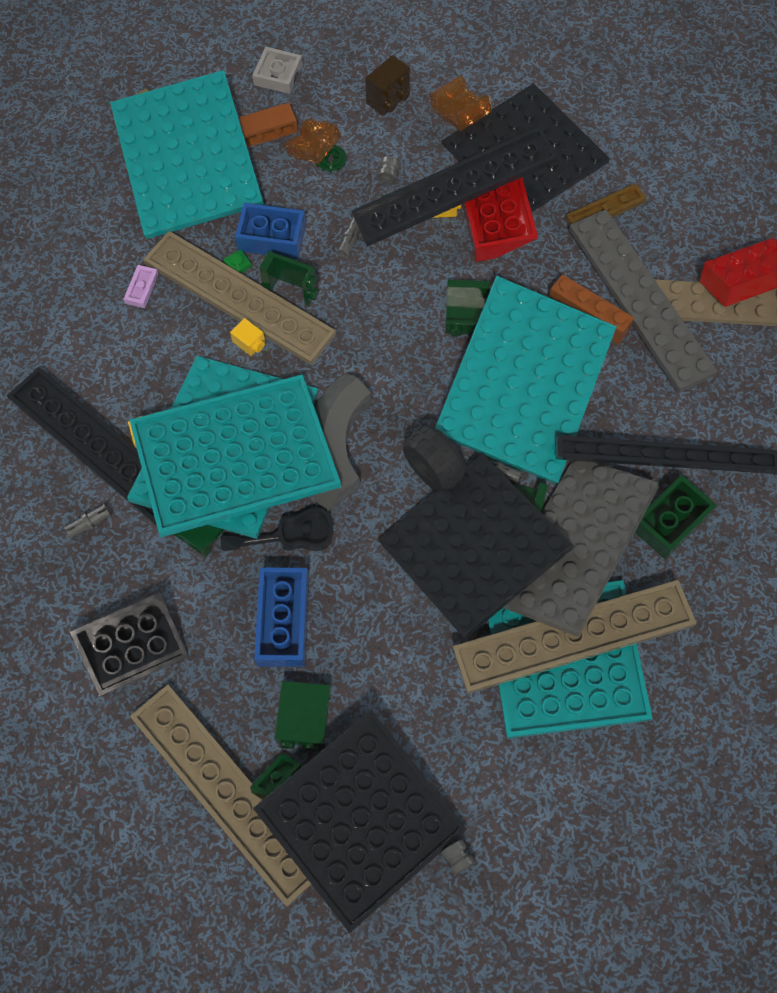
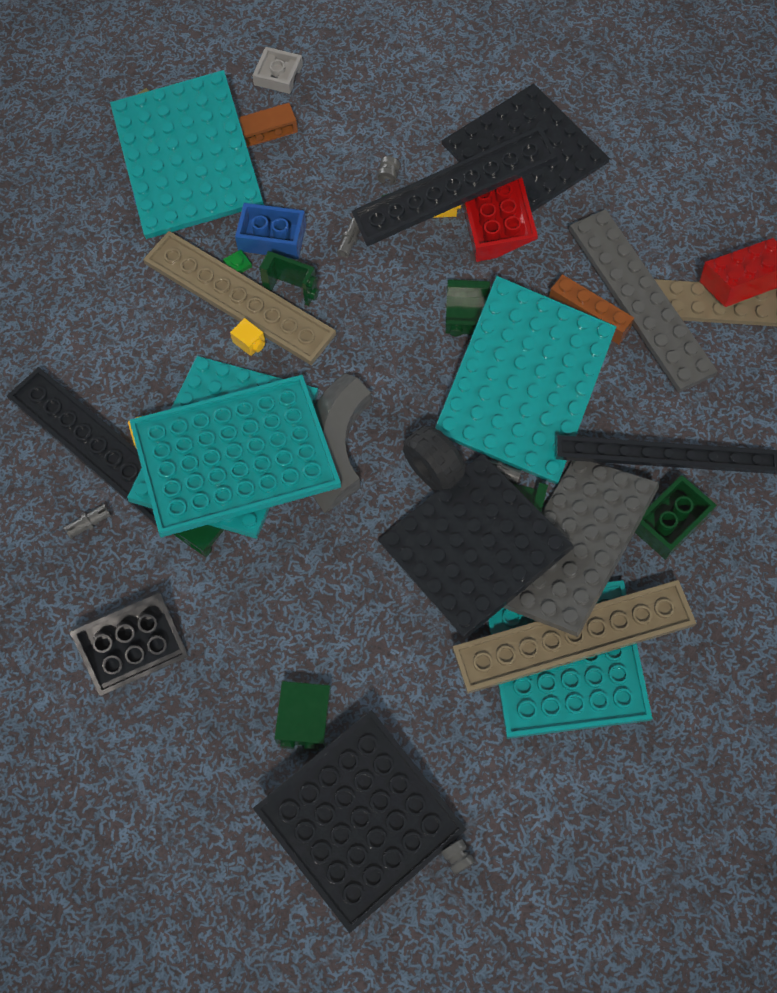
lavender plate [124,265,159,308] -> none
dark tan plate [130,685,311,907] -> none
black piece [220,507,333,551] -> none
dark green plate [250,753,301,800] -> none
blue brick [254,568,309,667] -> none
clear orange brick [285,118,341,163] -> none
dark green gear [315,145,347,174] -> none
dark brown brick [365,55,410,116] -> none
clear orange panel [430,76,491,131] -> none
pearl gold plate [565,183,647,226] -> none

